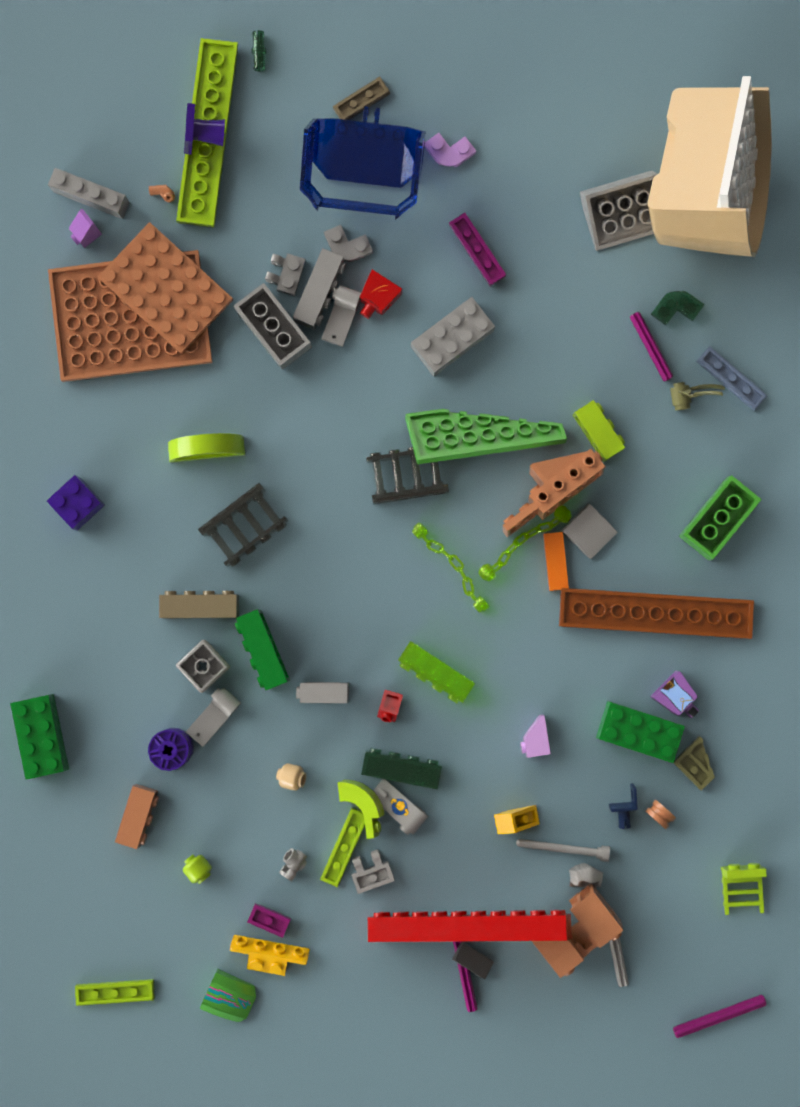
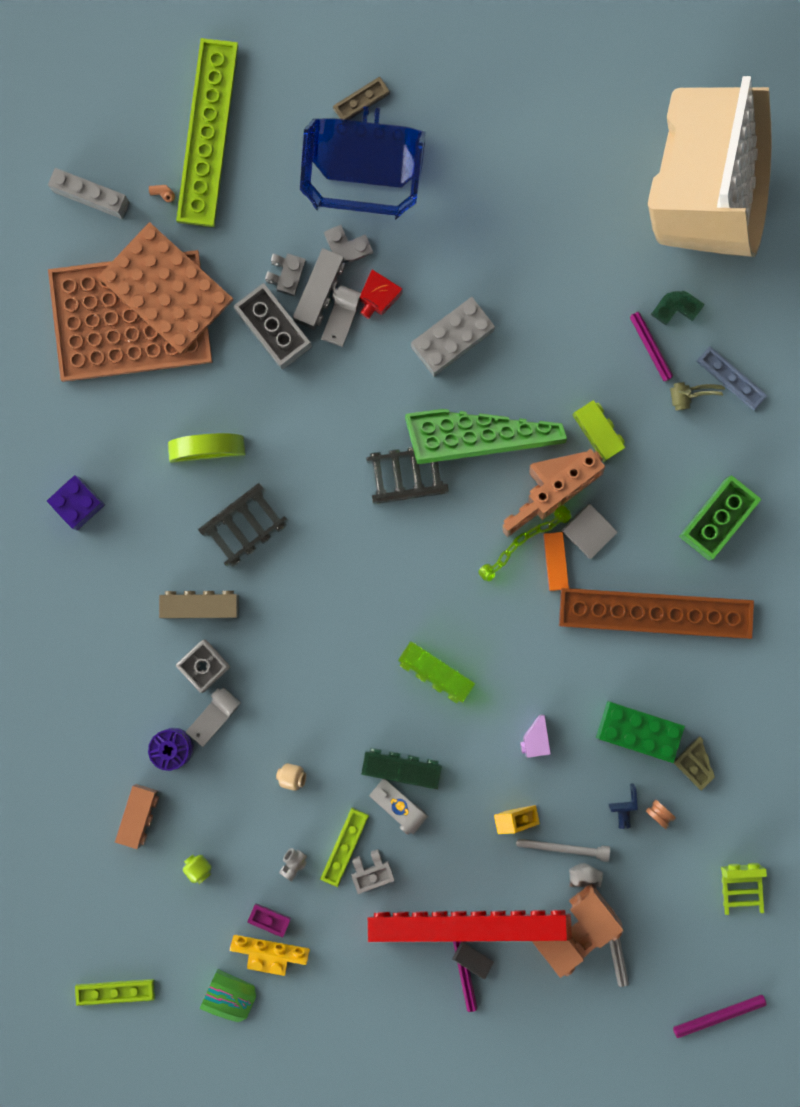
green brick [10,694,69,780] -> none
medium lavender slope [69,209,102,248] -> none
dark purple plant [184,103,225,154] -> none
green brick [235,609,291,691] -> none
clear green pin [251,30,266,72] -> none
light grey window [296,682,349,703] -> none
lime arch [337,780,385,839] -> none
red bracket [377,690,403,722] -> none
clear neon green piece [412,522,490,613] -> none
lavender plate [424,133,476,168] -> none
magenta plate [449,213,506,287] -> none
light grey slope [580,170,658,251] -> none
torso [650,671,699,718] -> none

